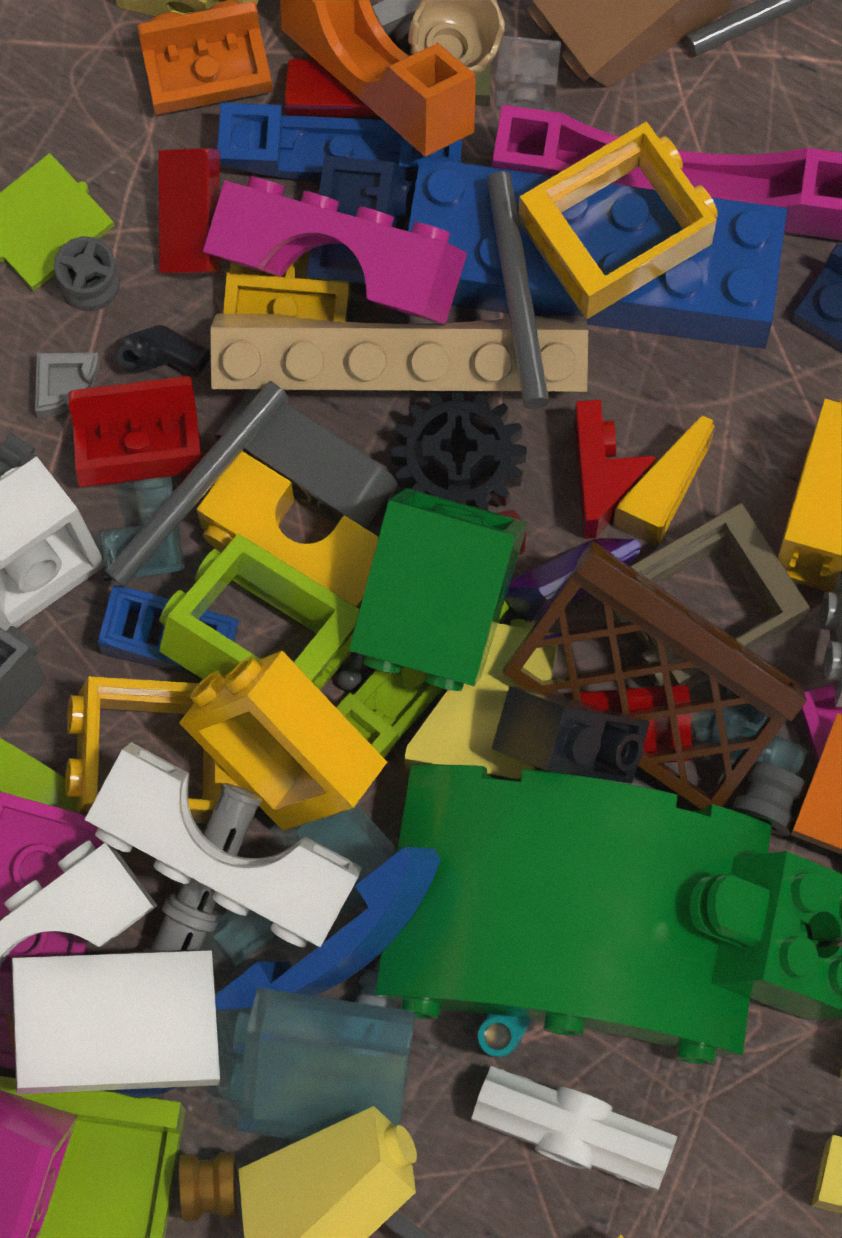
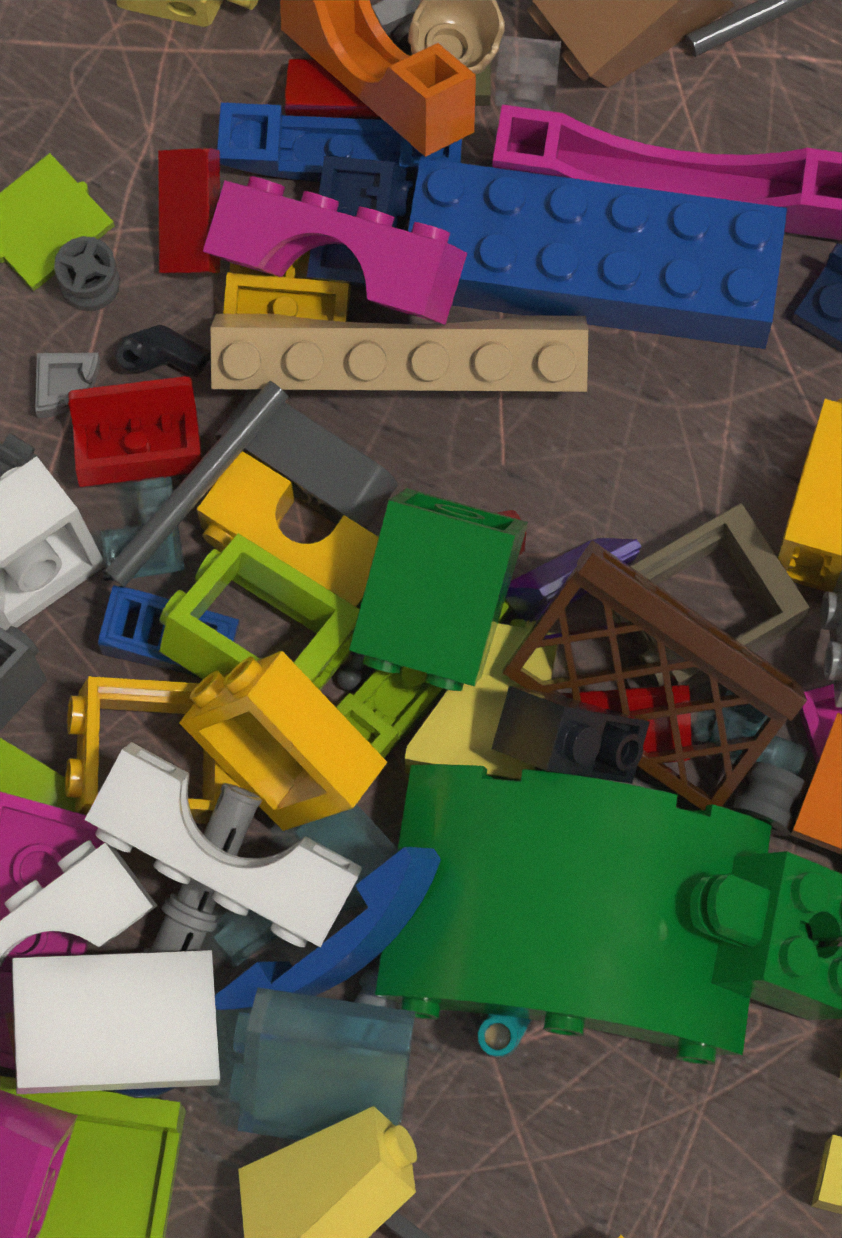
orange bracket [137,0,273,115] -> none
pearl gold wheel [179,1151,238,1222] -> none
black gear [391,391,527,511] -> none
white piece [471,1066,678,1192] -> none
dark grey bar [486,171,549,409] -> none
yellow window [518,121,718,320] -> none
red slope [574,399,656,539] -> none
yellow slope [613,415,715,546] -> none

